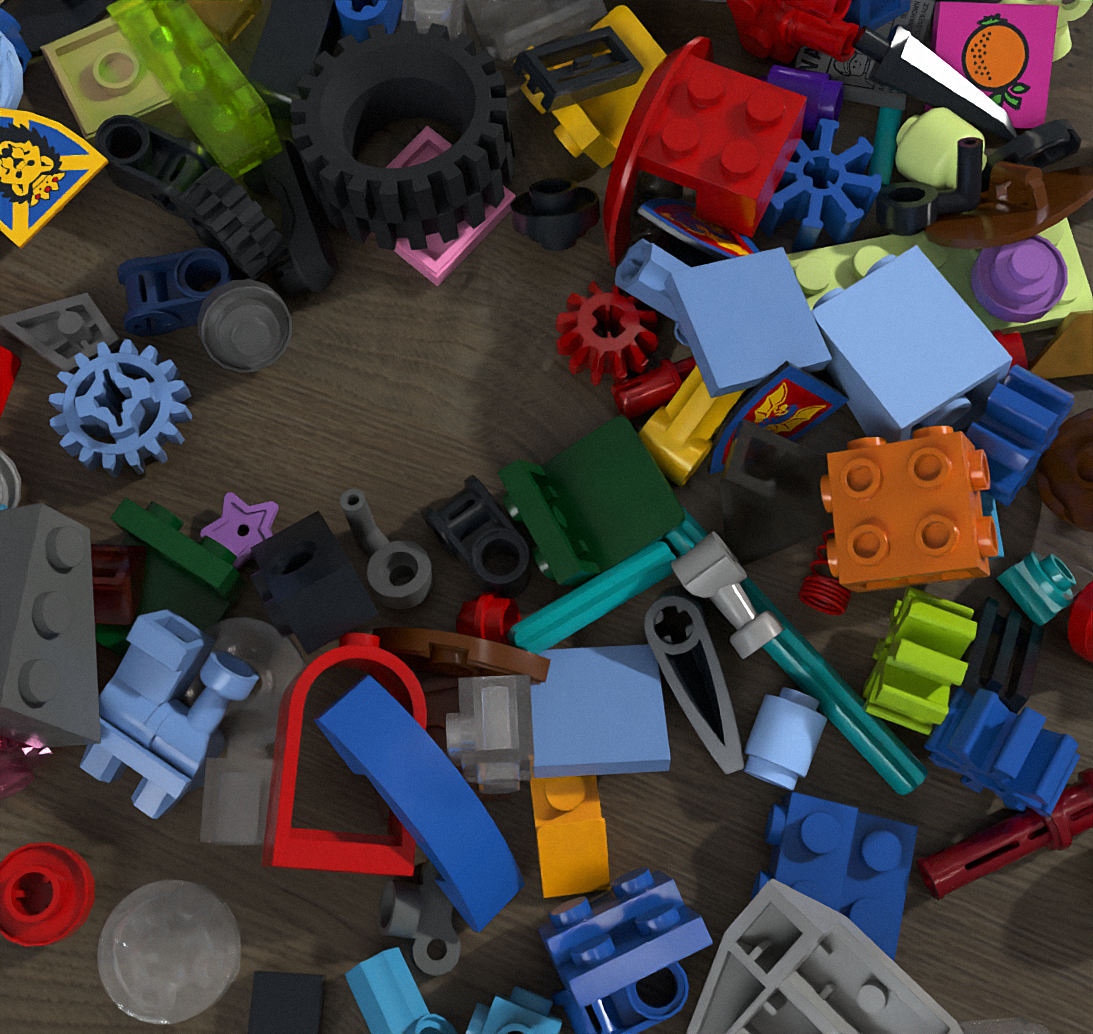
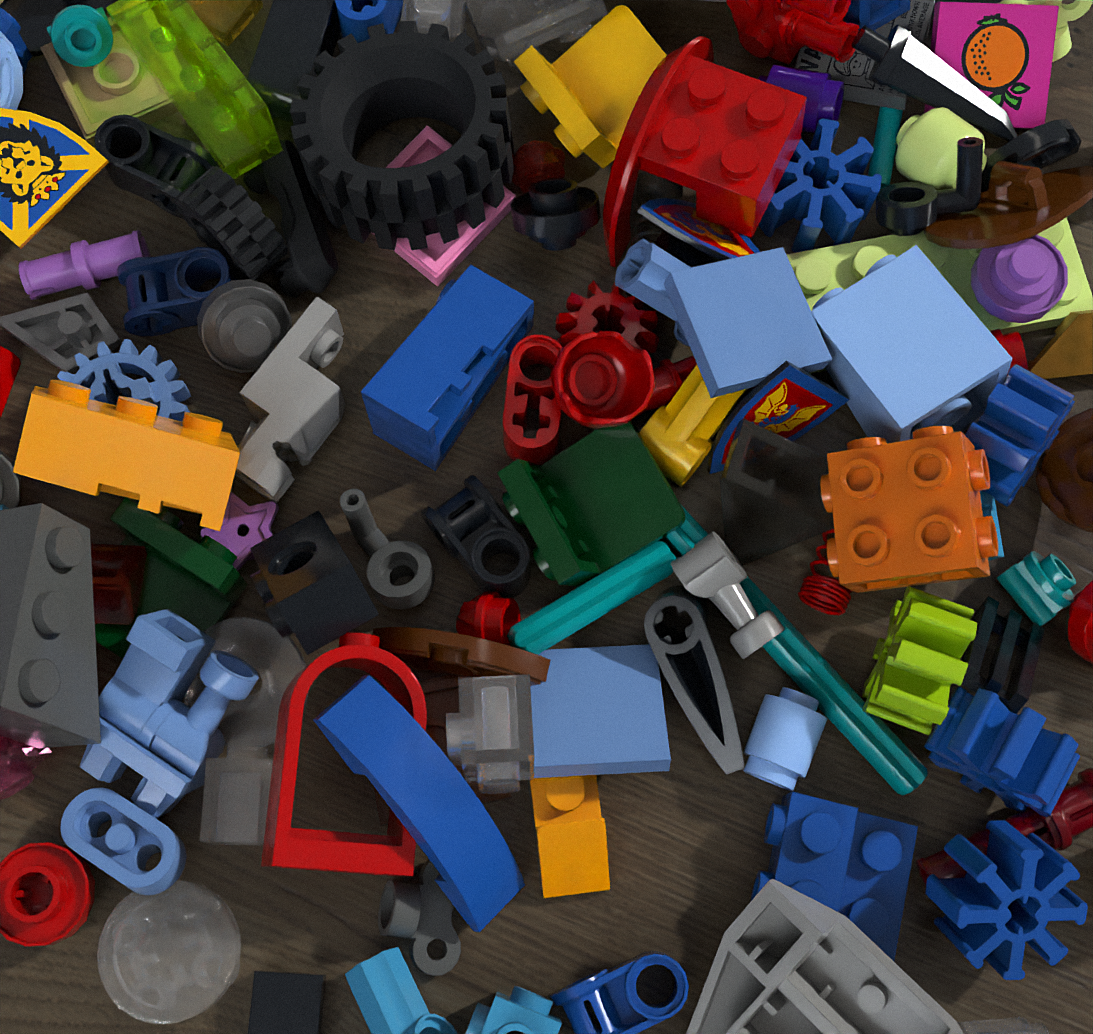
black tile [512,26,644,113] -> none
blue plate [537,867,713,1009] -> none
none -> light orange wedge [13,379,240,531]
none -> medium lavender pin [19,230,150,300]
none -> teal plate [46,5,113,67]
none -> medium blue plate [60,788,186,895]
none -> light grey plate [235,297,346,503]
none -> blue wedge [361,264,534,471]
none -> red beam [503,334,563,465]
none -> clear red plate [512,141,565,193]
none -> red hair [550,331,656,429]
none -> blue gear [925,820,1088,980]

